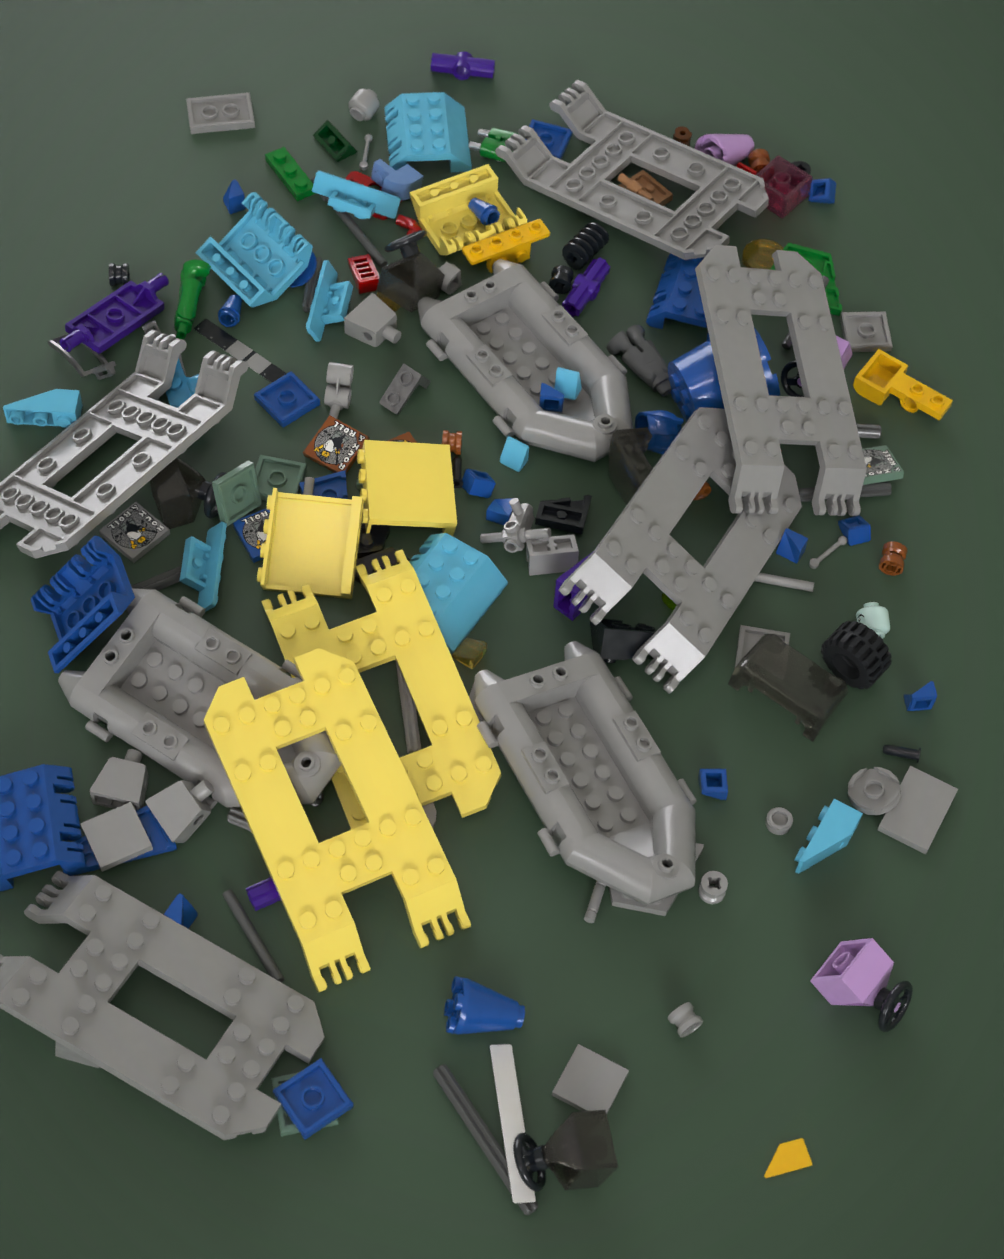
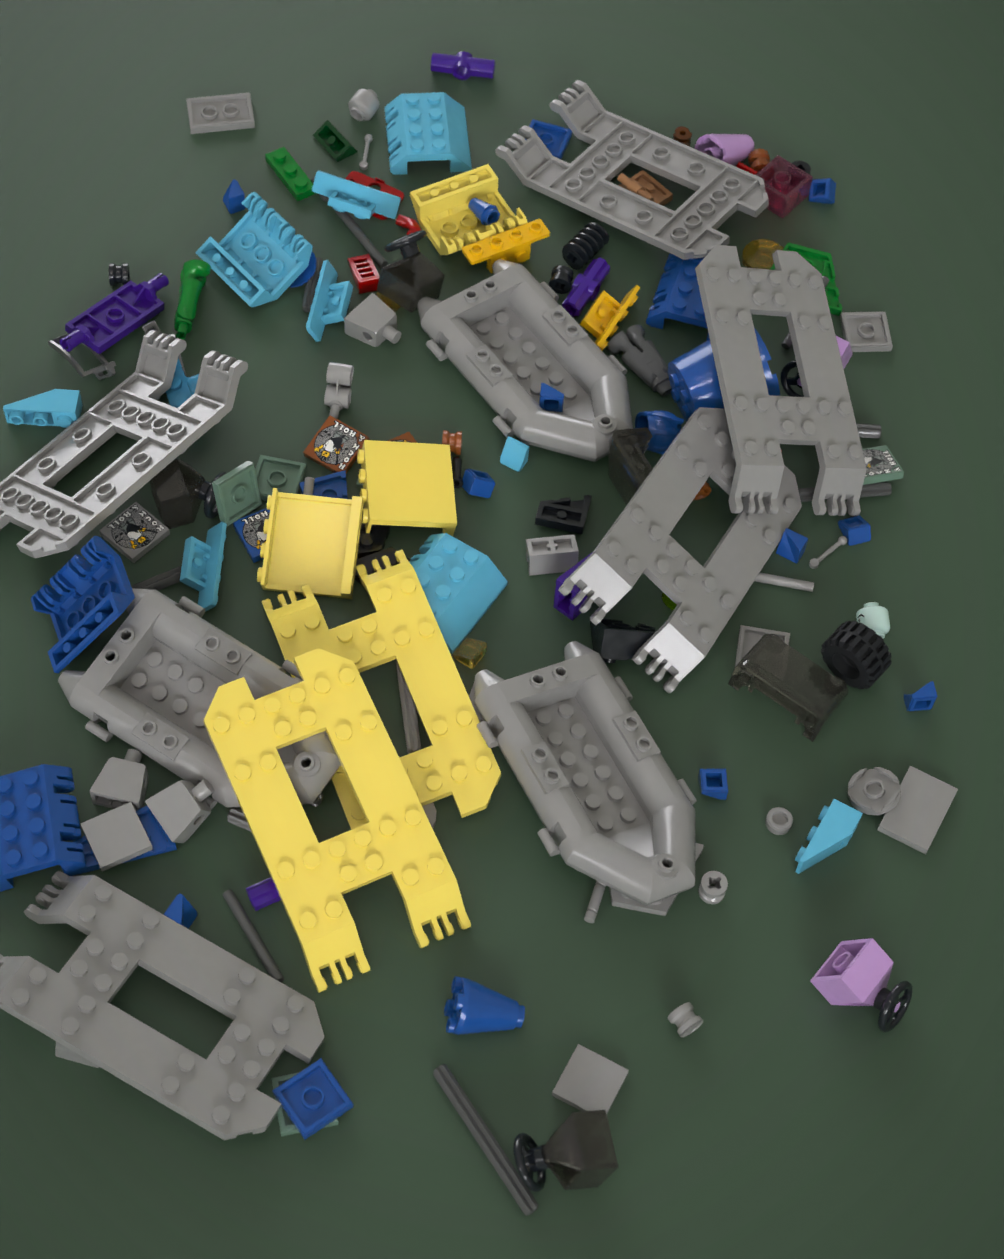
black sticker [194,319,287,383] -> none
blue cone [218,294,242,327] -> none
blue tile [254,371,320,428] -> none
medium blue brick [371,159,424,201] -> none
flat silver bracket [379,363,431,415] -> none
light grey plate [432,262,461,294] -> none
green piece [469,127,518,162] -> none
light grey piece [480,498,551,553] -> none
blue slope [486,498,513,525] -> none
white sticker [490,1044,536,1203] -> none
medium azure slope [554,367,582,400] -> none
yellow sticker [764,1138,812,1178] -> none
yellow plate [853,349,953,421] -> none
dark orange wheel [879,542,908,576] -> none
black piece [883,745,921,763] -> none
none -> yellow bracket [580,285,641,351]

